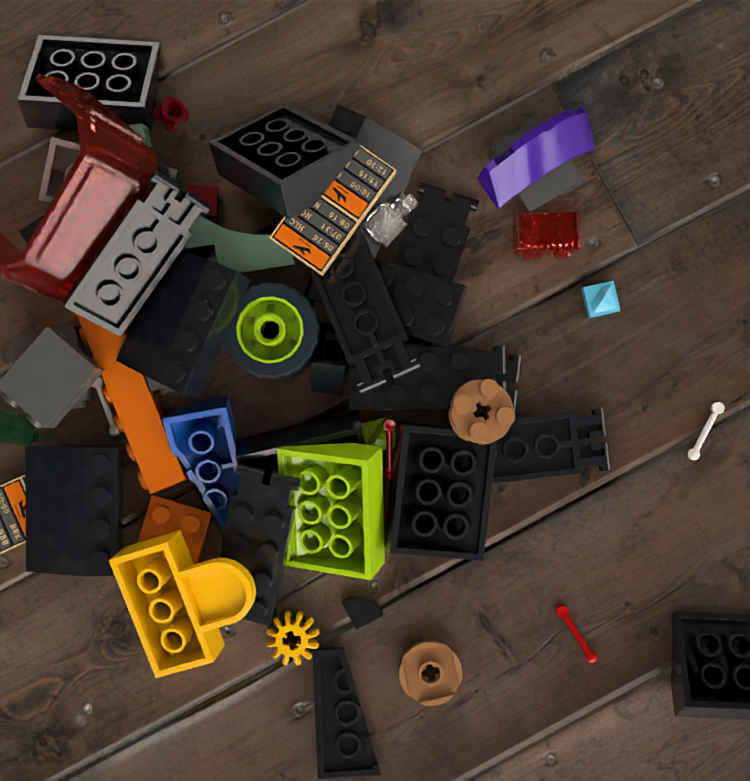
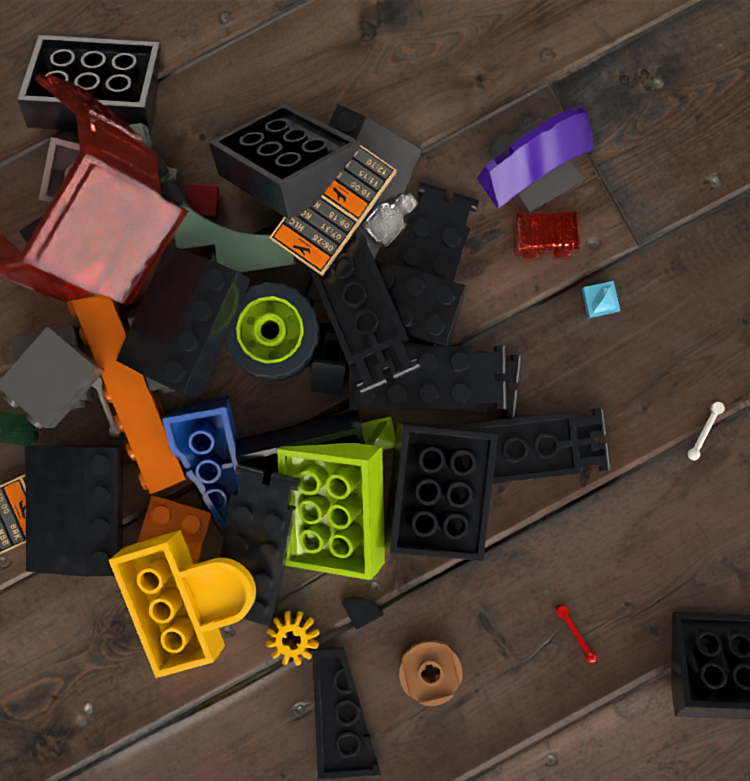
hinge [63,170,211,336] -> none
dark red plate [152,96,189,132] -> none
red hinge [383,417,396,480] -> none
medium nougat plate [448,379,515,445] -> none

